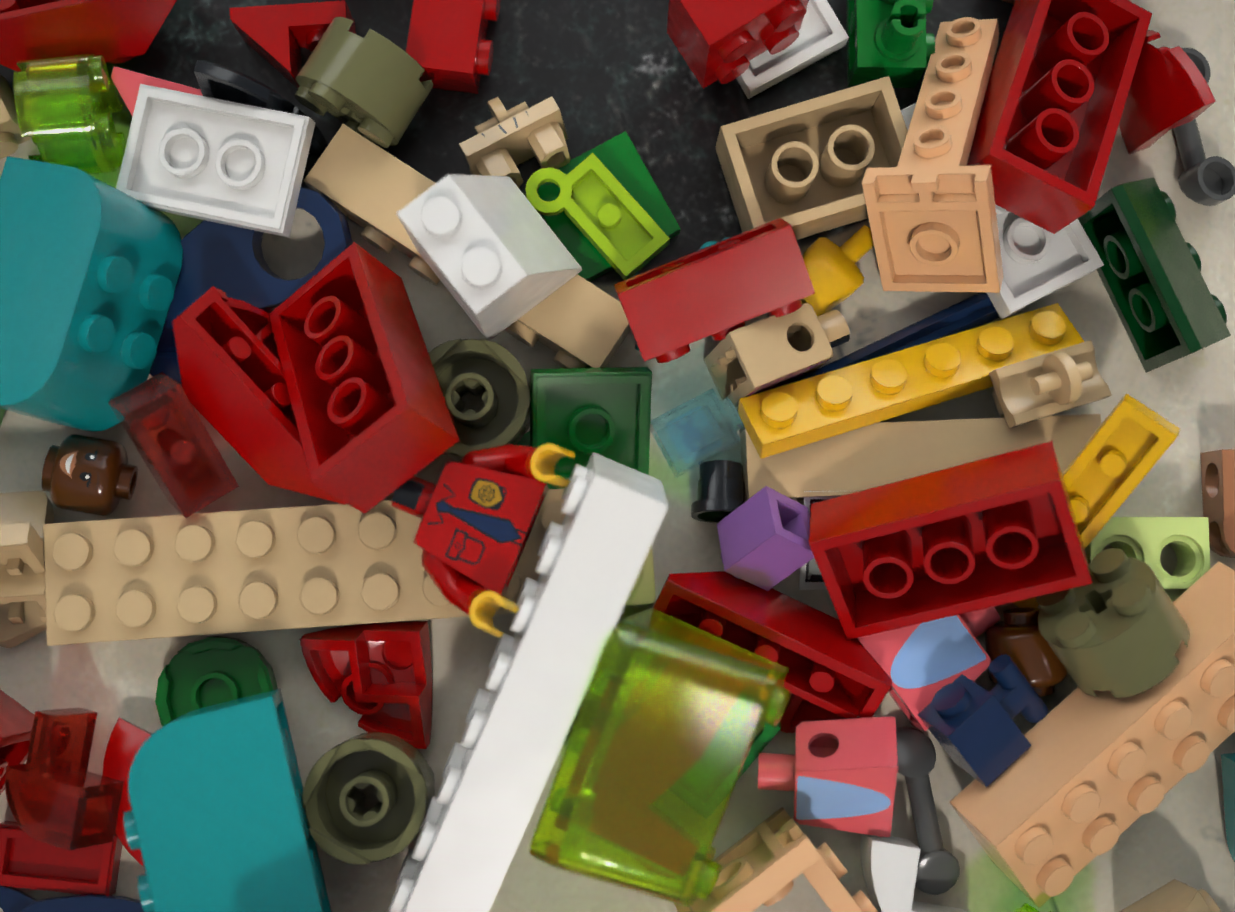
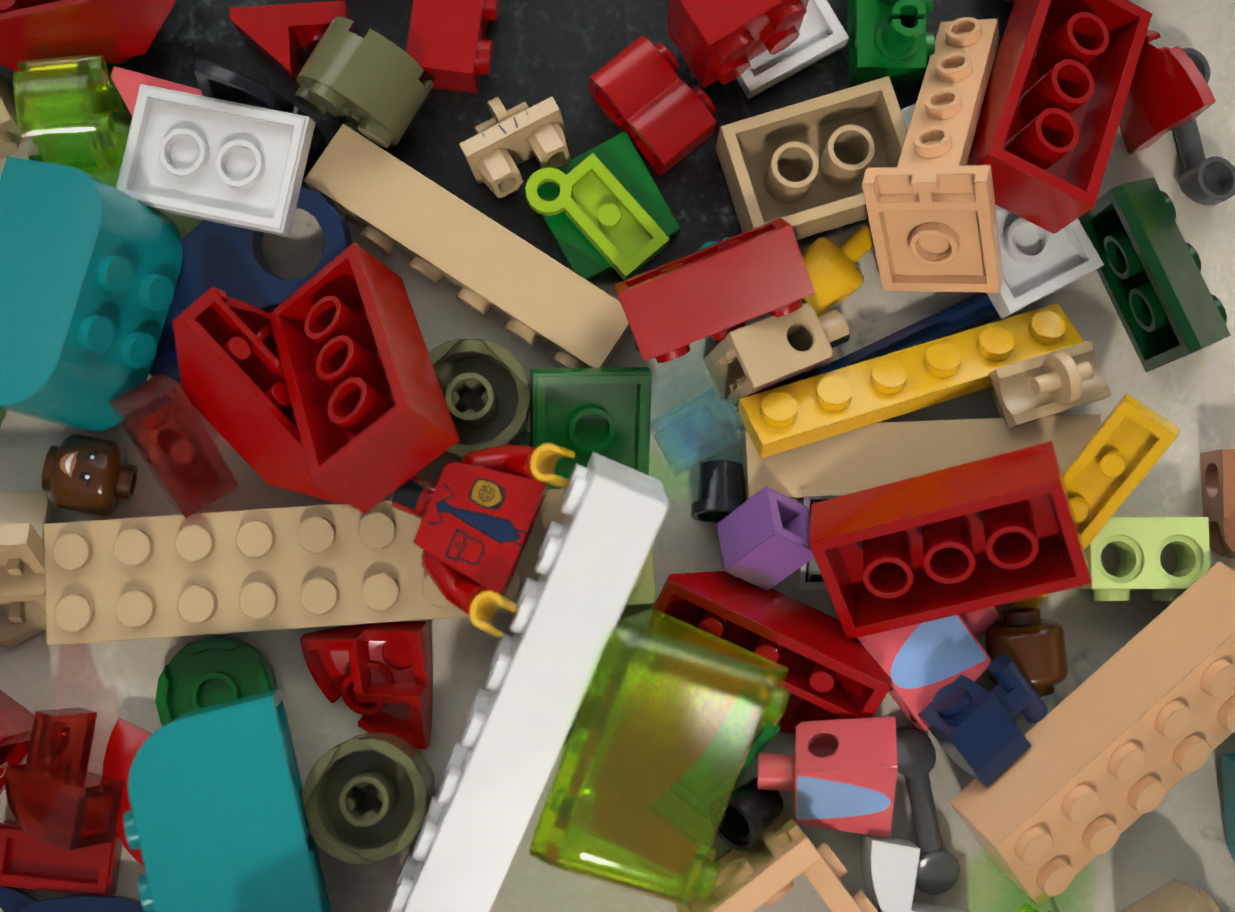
white slope [397,174,582,341] -> none
olive brick [1036,548,1189,698] -> none
none -> red brick [588,35,717,176]
none -> black piece [709,777,783,851]

